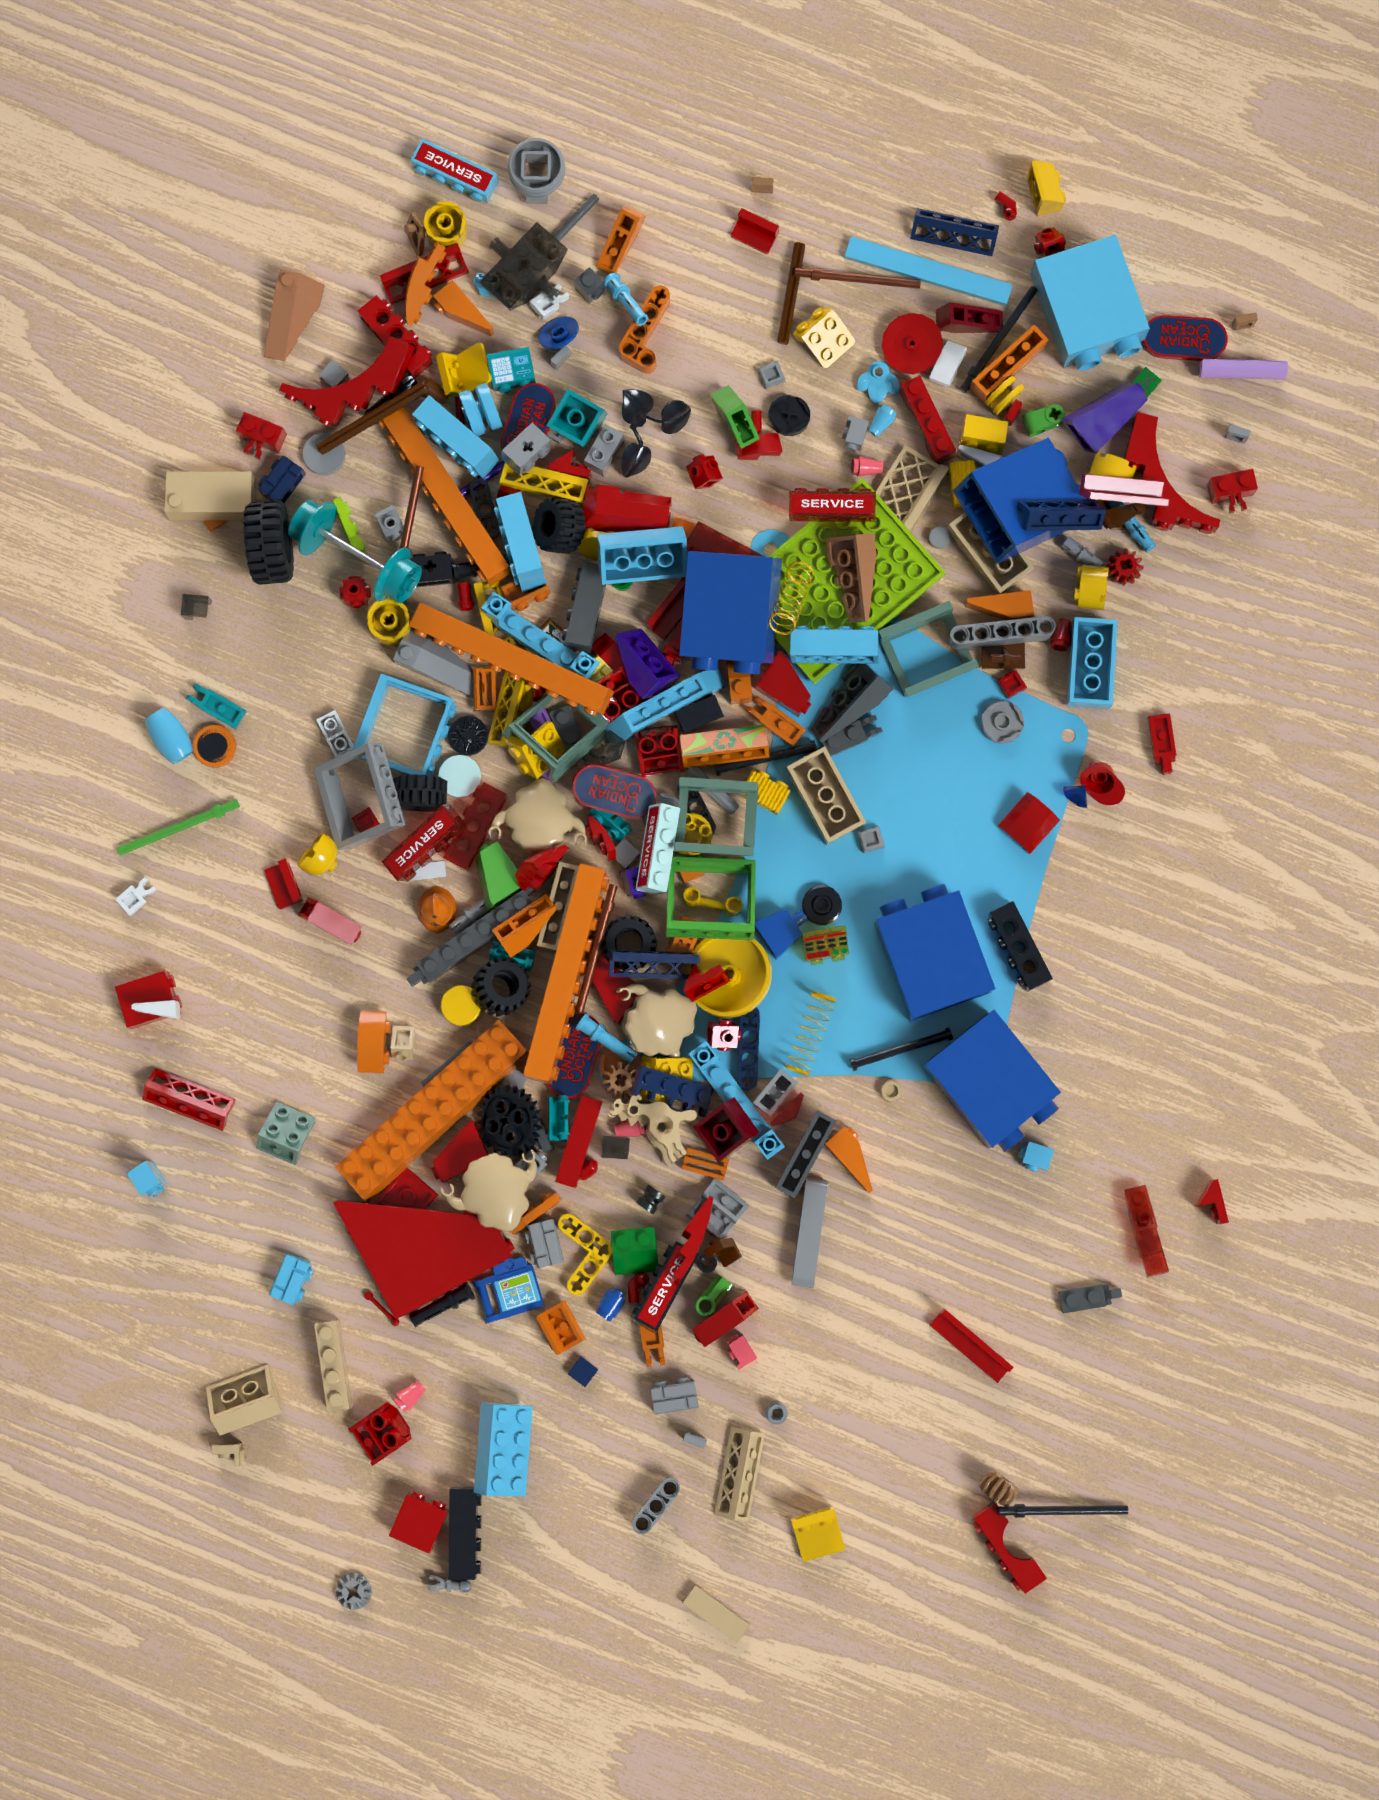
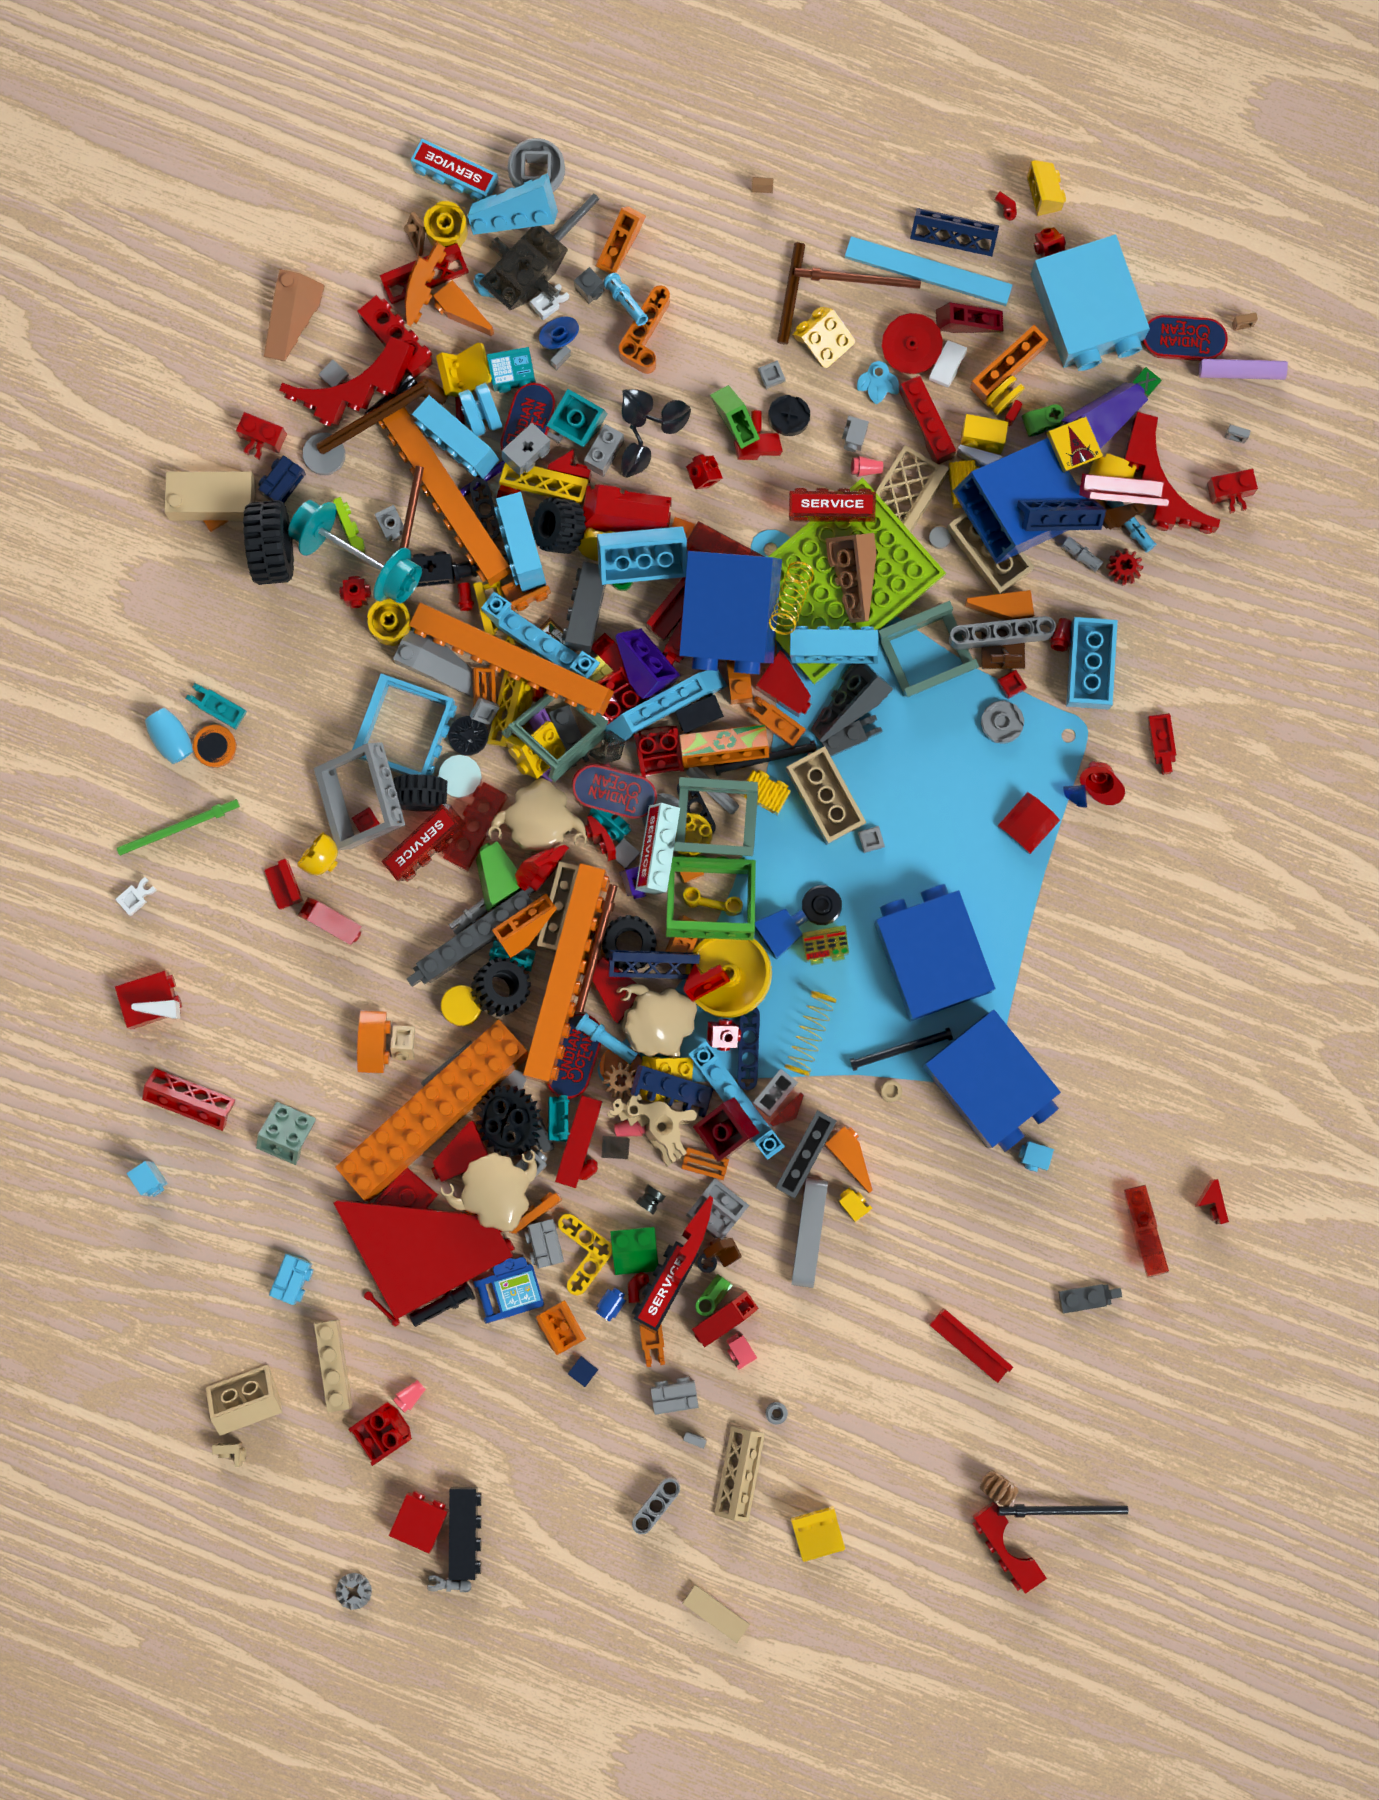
clear smoke panel [181,594,212,620] -> none
white slope [316,710,354,758] -> none
white sticker [407,861,446,881] -> none
orange piece [417,886,457,934] -> none
medium azure brick [474,1402,533,1496] -> none
red panel [731,208,779,254] -> none
medium azure cone [868,404,897,437] -> none
black bar [959,286,1038,393] -> none
black brick [987,901,1053,992] -> none
yellow brick [1074,565,1109,610] -> none
none -> medium azure wedge [468,173,558,235]
none -> light grey tile [470,697,500,725]
none -> yellow brick [838,1187,873,1222]
none -> yellow tile [1046,417,1103,473]

